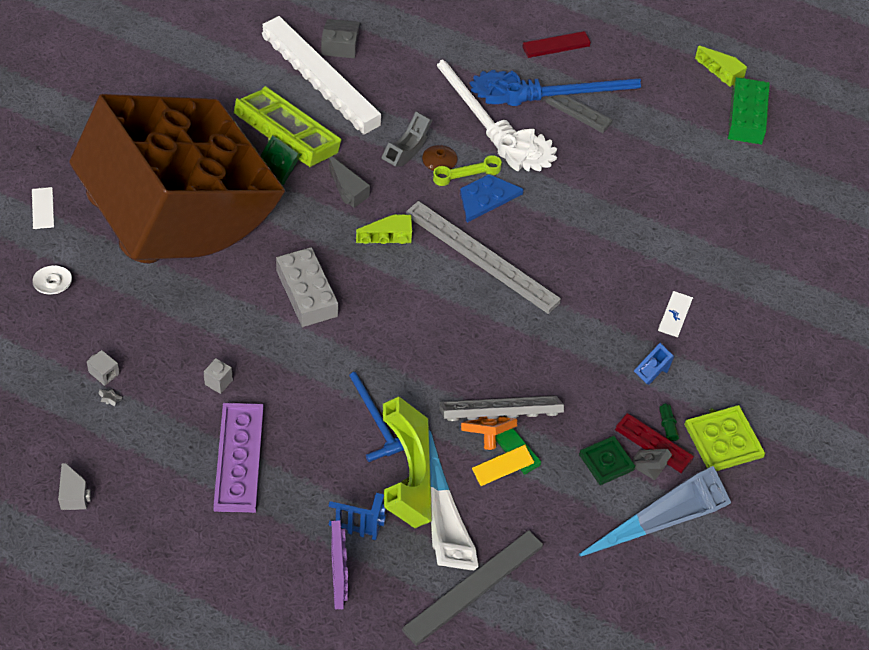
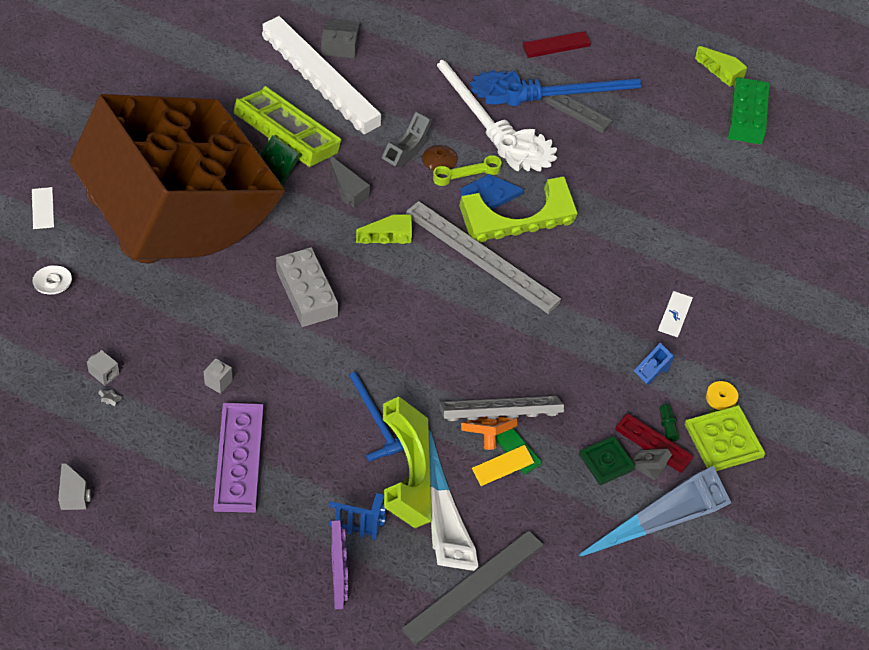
none -> lime arch [459,177,578,243]
none -> yellow piece [706,381,738,410]

